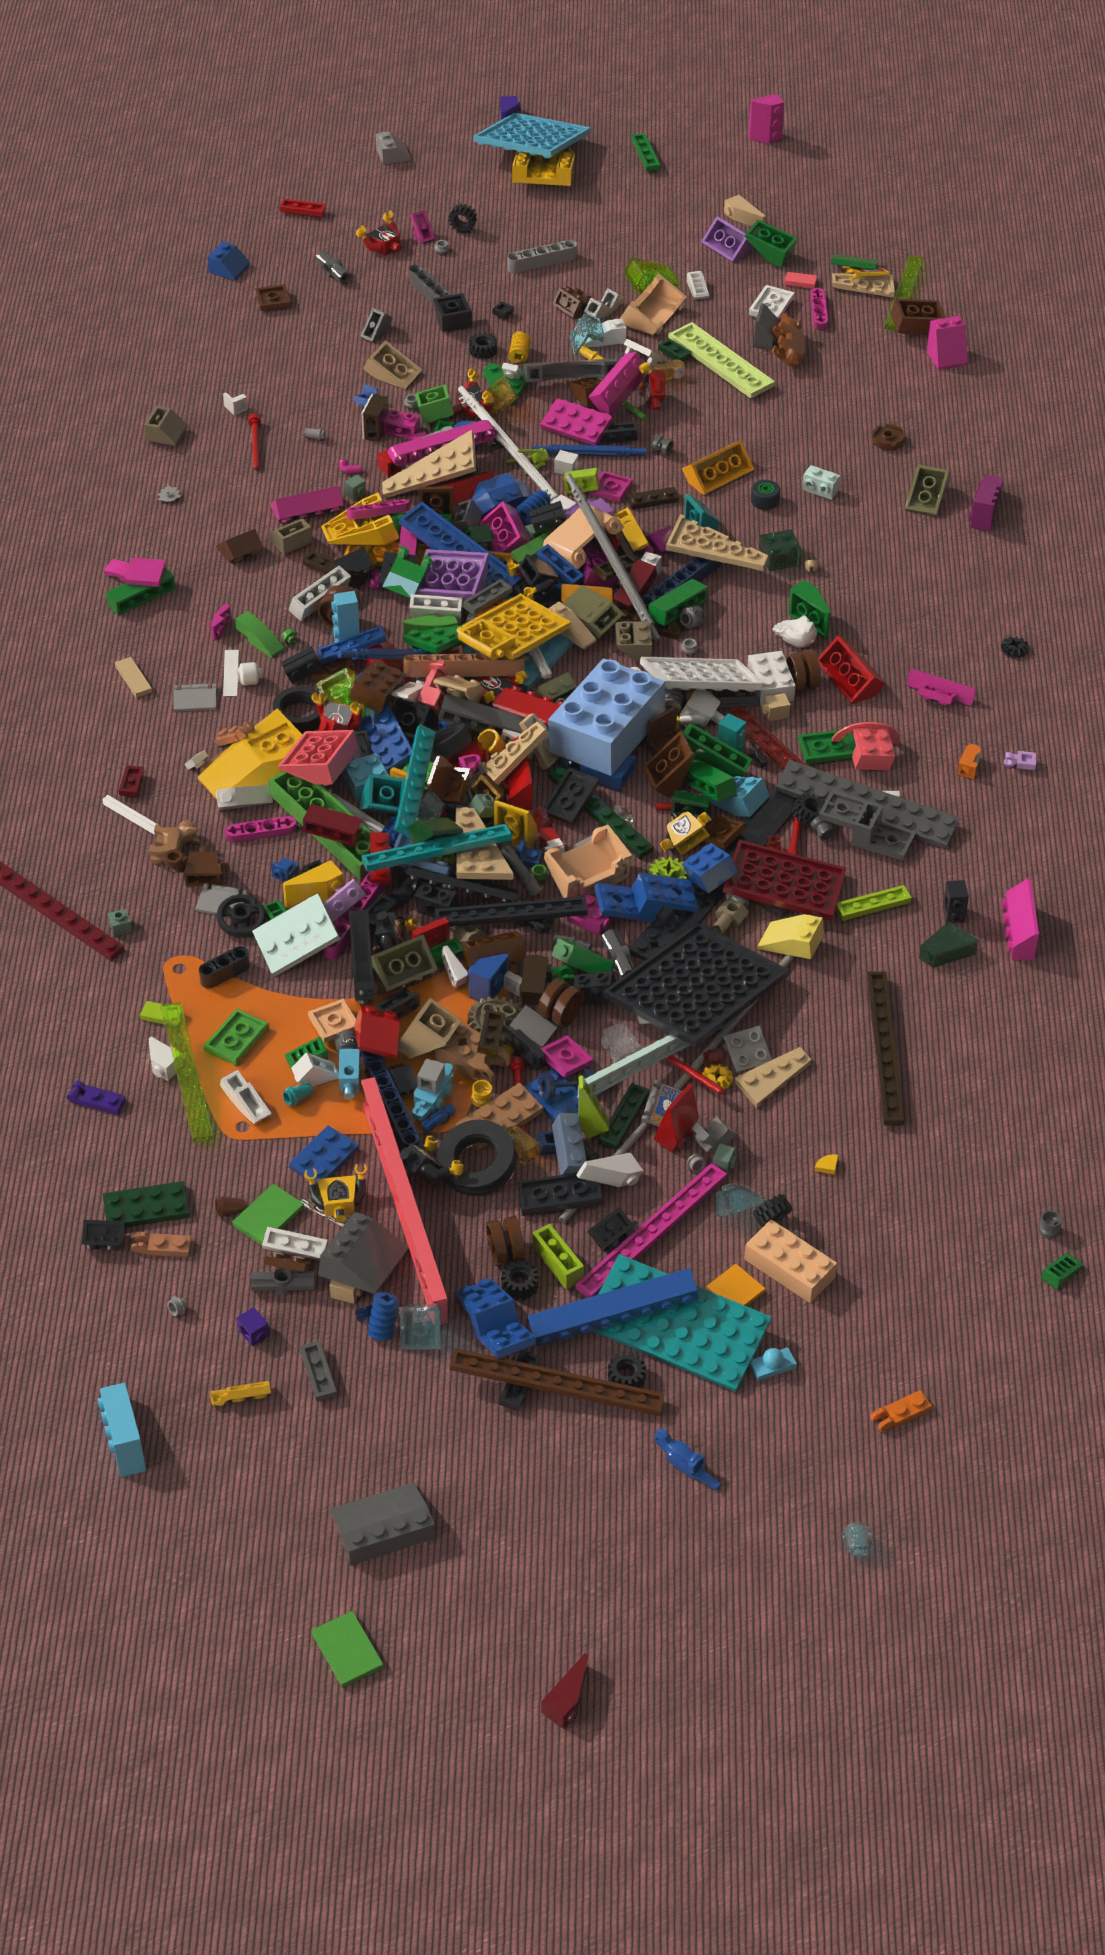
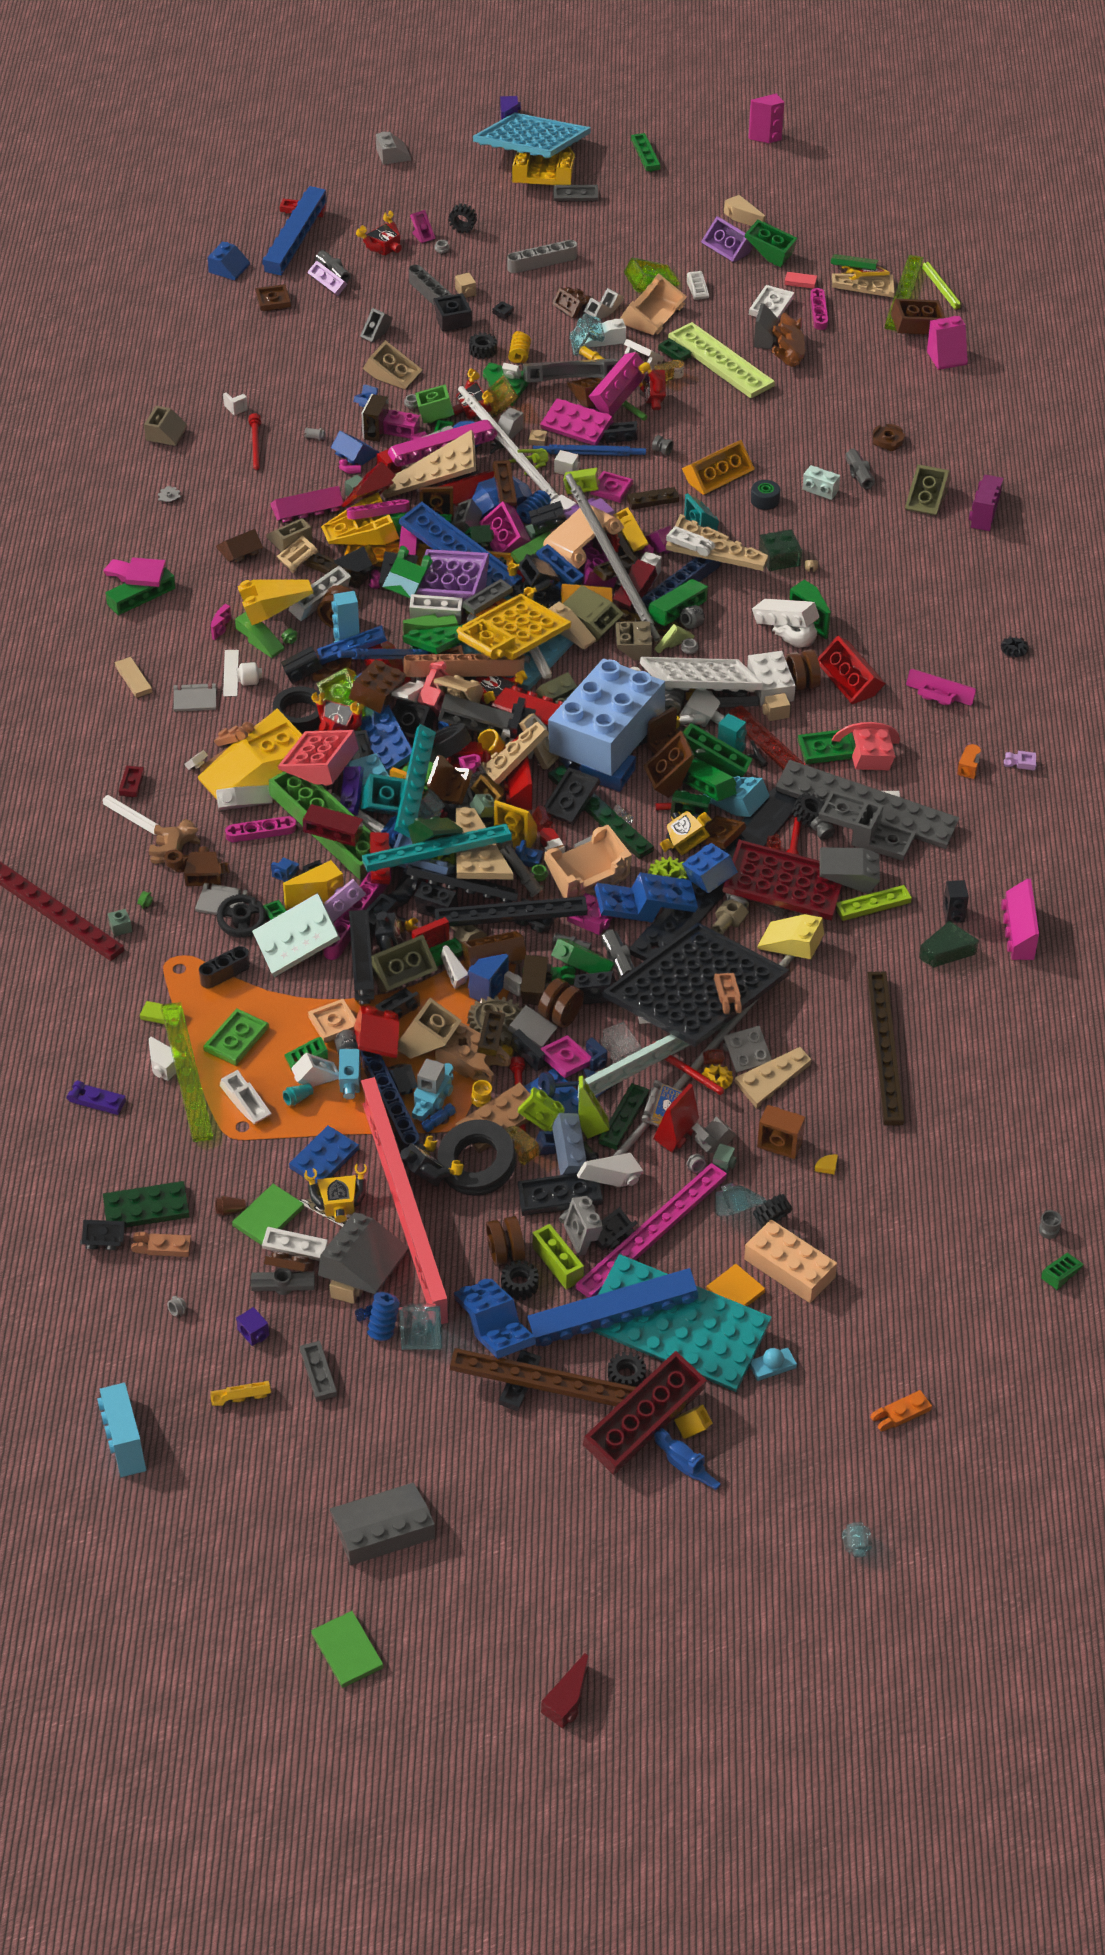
none -> bright green plate [137,891,153,909]
none -> yellow wedge [238,580,314,625]
none -> blue brick [262,186,327,276]
none -> tan plate [276,536,319,573]
none -> lavender plate [307,261,347,296]
none -> slope [331,431,379,465]
none -> dark purple plate [340,766,364,816]
none -> red slope [341,461,396,508]
none -> tan brick [455,273,476,298]
none -> reddish brown plate [493,460,517,506]
none -> light grey slope [495,407,523,441]
none -> black bracket [507,697,536,739]
none -> lime bracket [518,1087,565,1131]
none -> tan plate [529,430,547,446]
none -> dark grey plate [554,185,598,201]
none -> light grey plate [564,1196,603,1256]
none -> dark red brick [583,1351,707,1475]
none -> dark blue bracket [586,1037,608,1072]
none -> yellowish green tile [655,624,695,653]
none -> white hinge [666,526,715,557]
none -> yellow panel [674,1404,713,1439]
none -> nougat hinge [714,973,742,1014]
none -> white brick [752,599,819,628]
none -> dark orange brick [757,1105,805,1159]
none -> dark grey slope [819,847,880,894]
none -> dark grey piece [845,448,875,490]
none -> lime axle [922,262,961,310]

